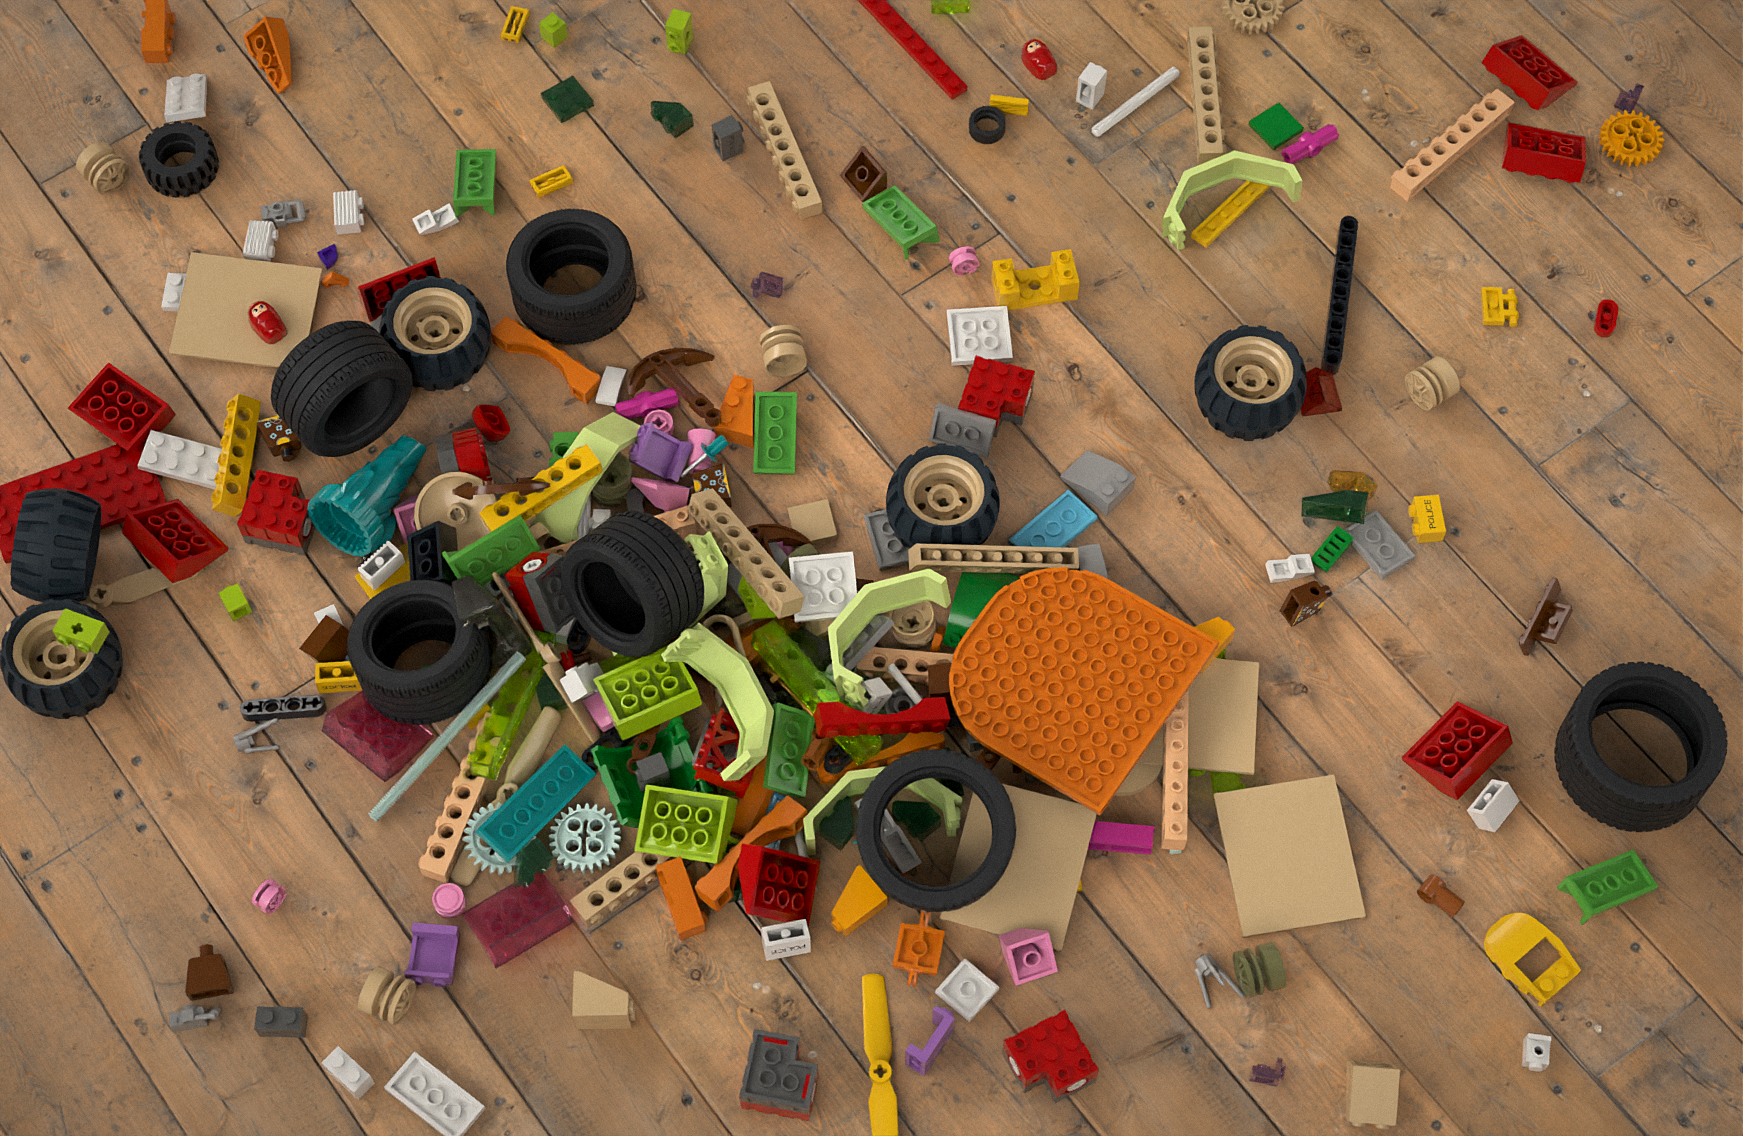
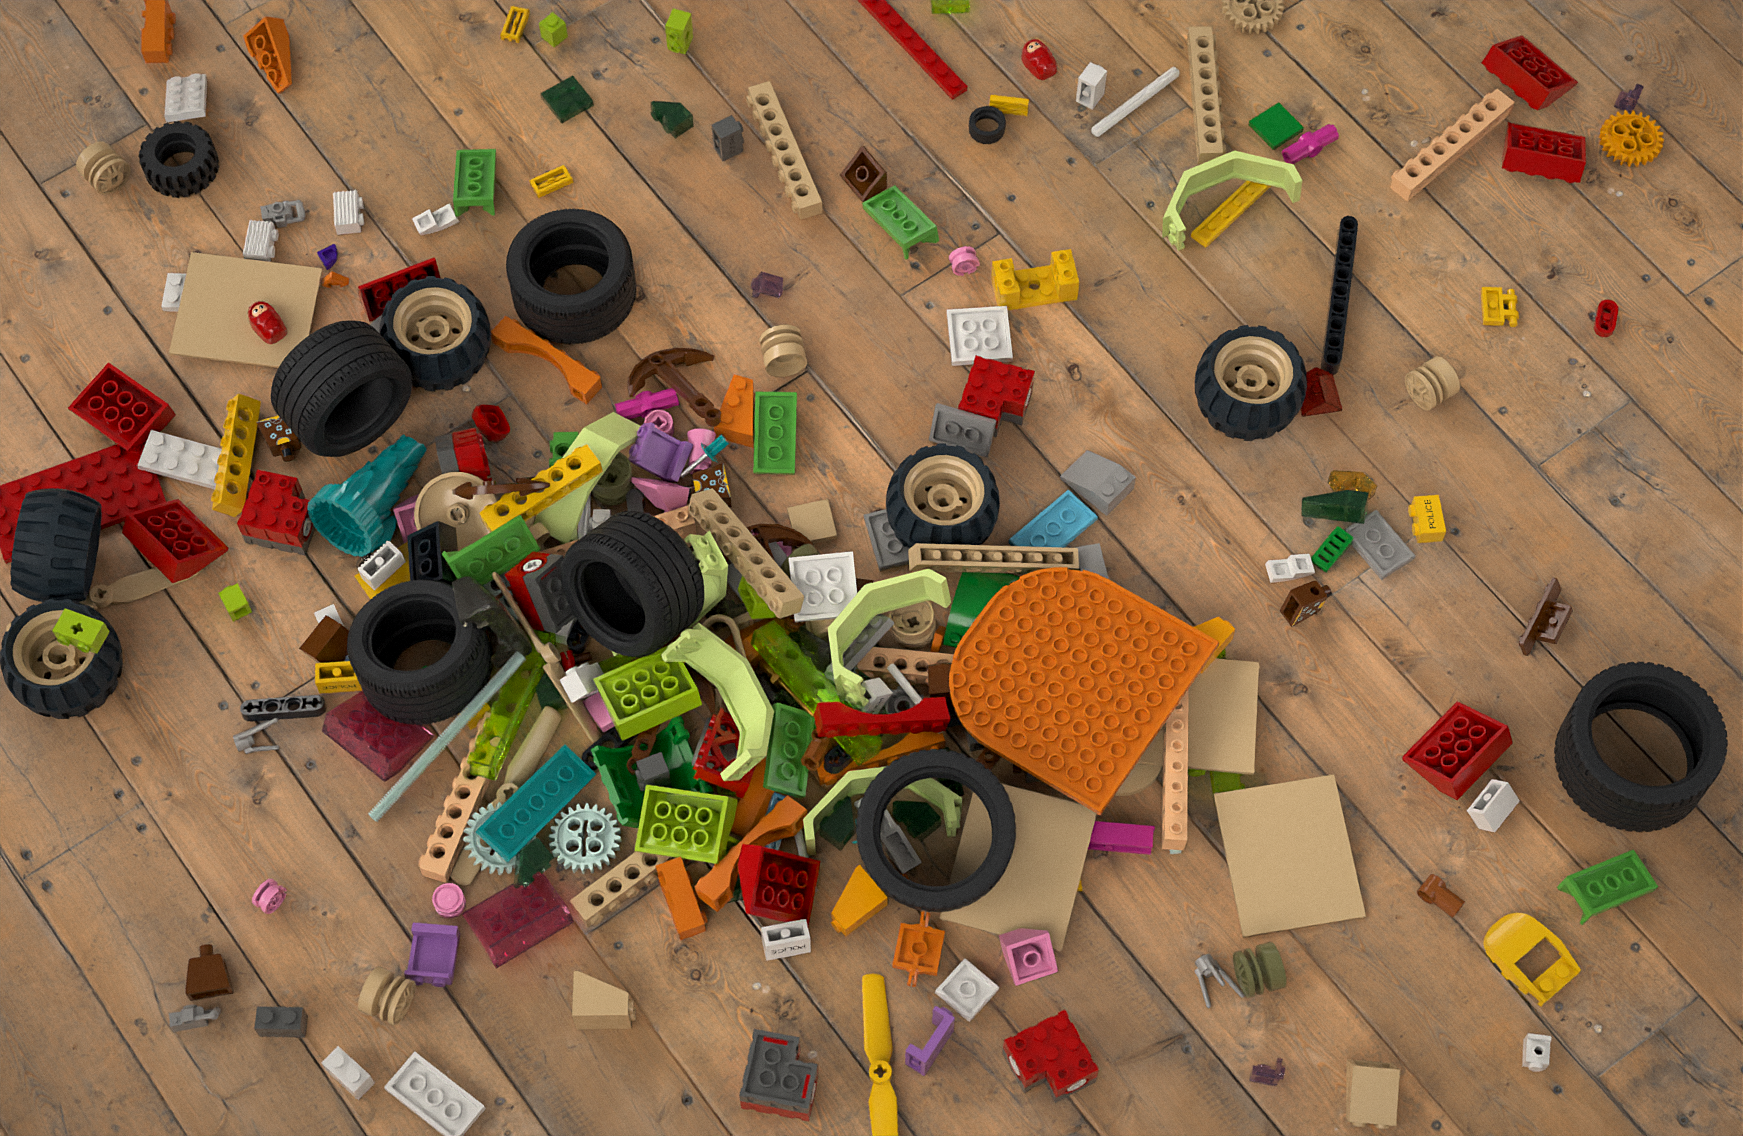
white slope [596,366,627,406] -> none

